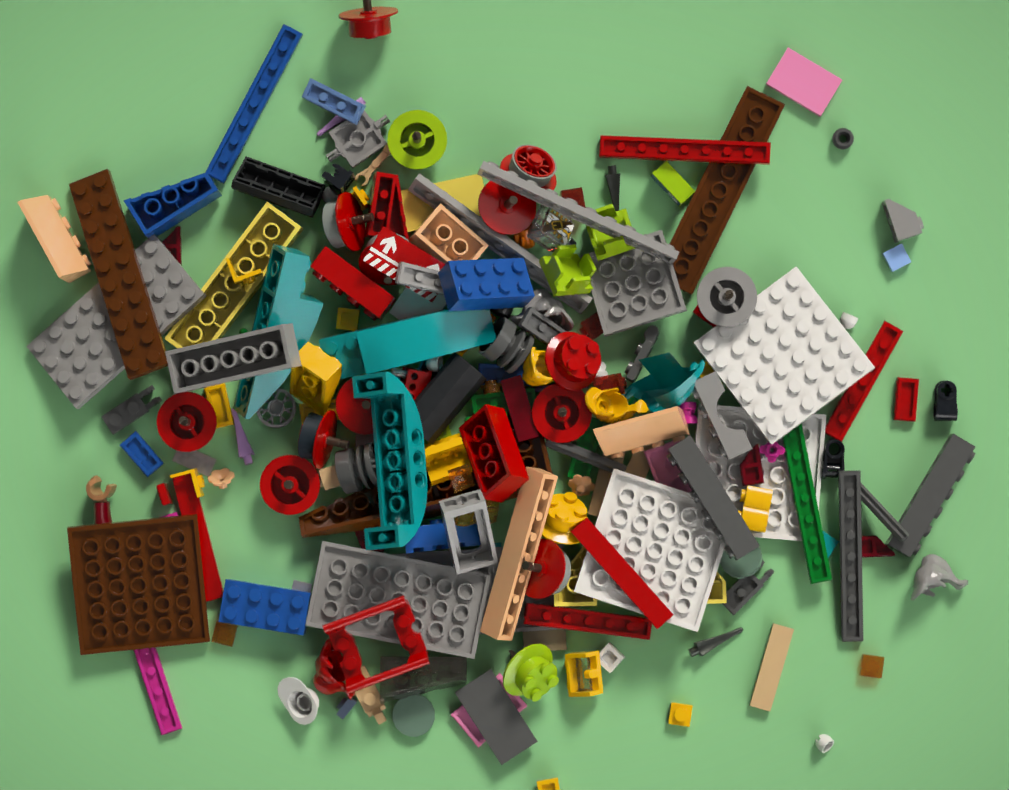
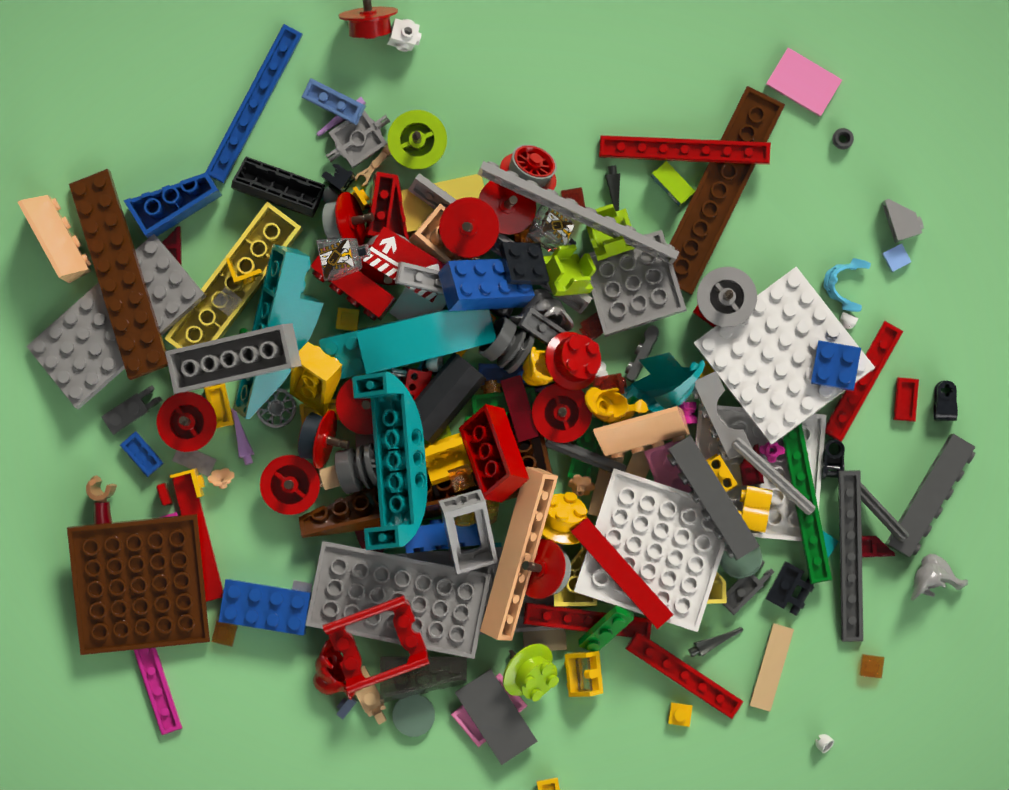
white piece [277,677,319,725] -> none
white plate [600,642,625,673] -> none
none -> clear plate [212,286,243,317]
none -> torso [316,238,371,281]
none -> white brick [387,18,422,52]
none -> red piece [439,197,499,258]
none -> black plate [499,242,549,285]
none -> green plate [578,605,634,652]
none -> red tile [625,631,744,719]
none -> yellow piece [706,453,737,493]
none -> light grey axle [732,438,816,515]
none -> black plate [765,561,815,616]
none -> blue plate [811,340,861,391]
none -> medium azure helmet [824,258,871,312]

